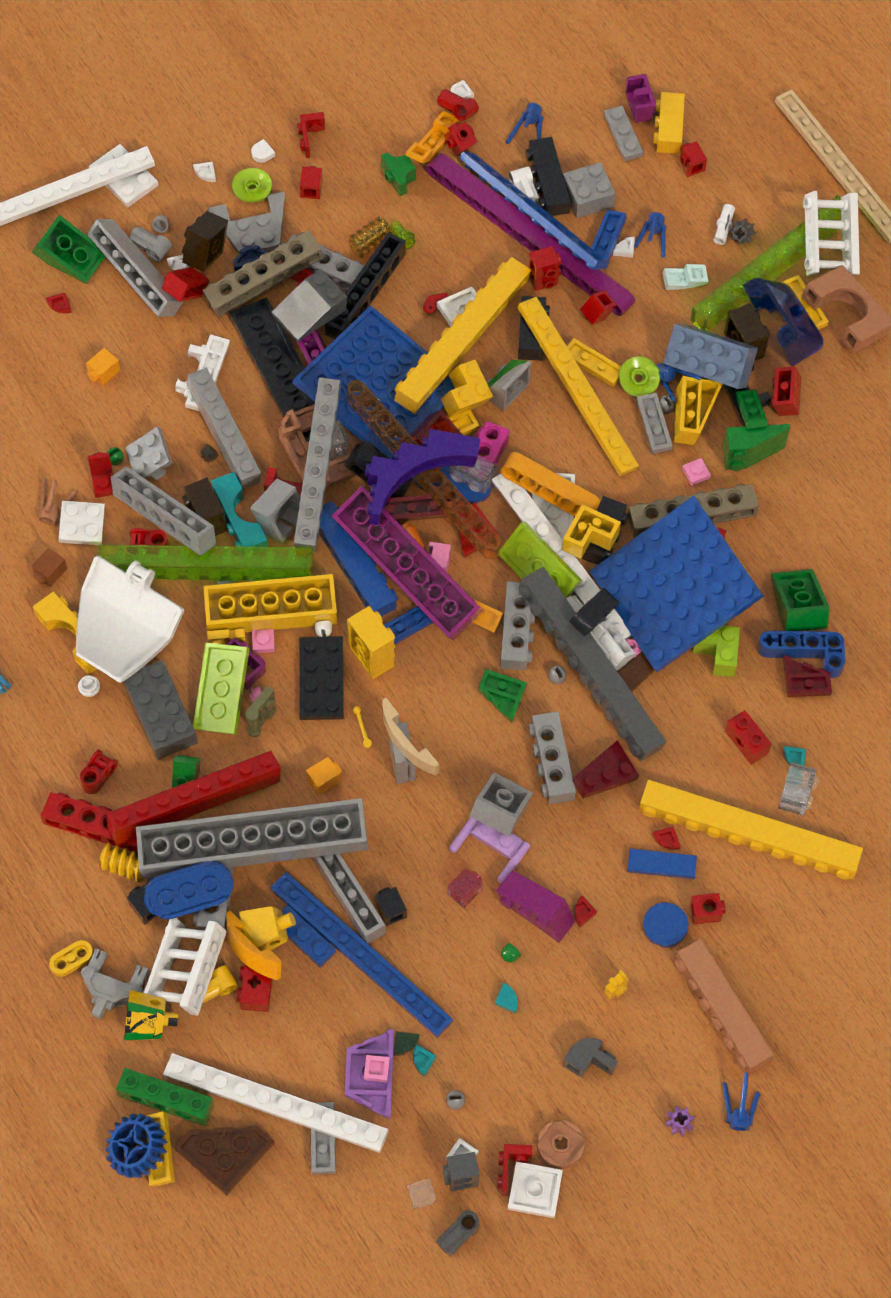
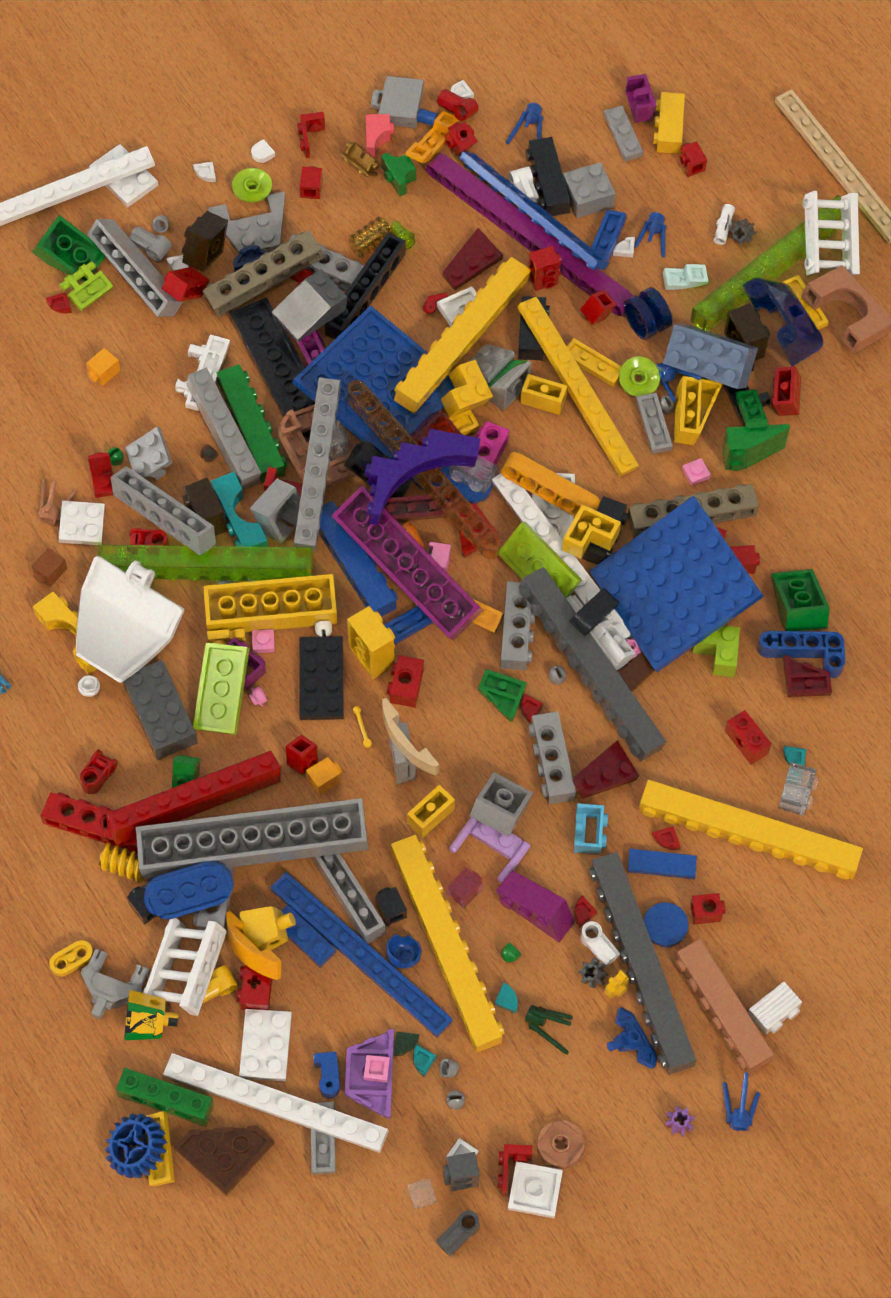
olive plate [245,686,276,737] -> none
dark grey brick [563,1038,618,1078] -> none
none -> lime plate [59,261,113,311]
none -> green brick [216,364,287,484]
none -> white plate [239,1009,292,1082]
none -> red brick [286,734,318,775]
none -> blue leg [313,1051,340,1099]
none -> pearl gold hinge [339,141,380,177]
none -> coral arch [366,114,394,158]
none -> light grey piece [370,76,424,129]
none -> blue hair [386,934,422,969]
none -> red brick [387,655,424,708]
none -> yellow brick [391,835,505,1053]
none -> yellow brick [407,785,455,838]
none -> blue hinge [417,108,438,126]
none -> light grey hinge [439,1059,460,1078]
none -> dark red wing [443,228,503,290]
none -> light grey piece [468,344,516,383]
none -> yellow brick [521,374,568,415]
none -> red tile [521,694,543,724]
none -> dark green plant [525,1005,573,1055]
none -> medium azure window [574,803,608,854]
none -> dark grey gear [578,958,609,988]
none -> white piece [580,921,620,966]
none -> dark grey brick [588,852,696,1075]
none -> blue piece [607,1007,658,1069]
none -> clear blue wheel [623,287,673,340]
none -> red brick [730,545,760,574]
none -> white brick [748,982,802,1035]

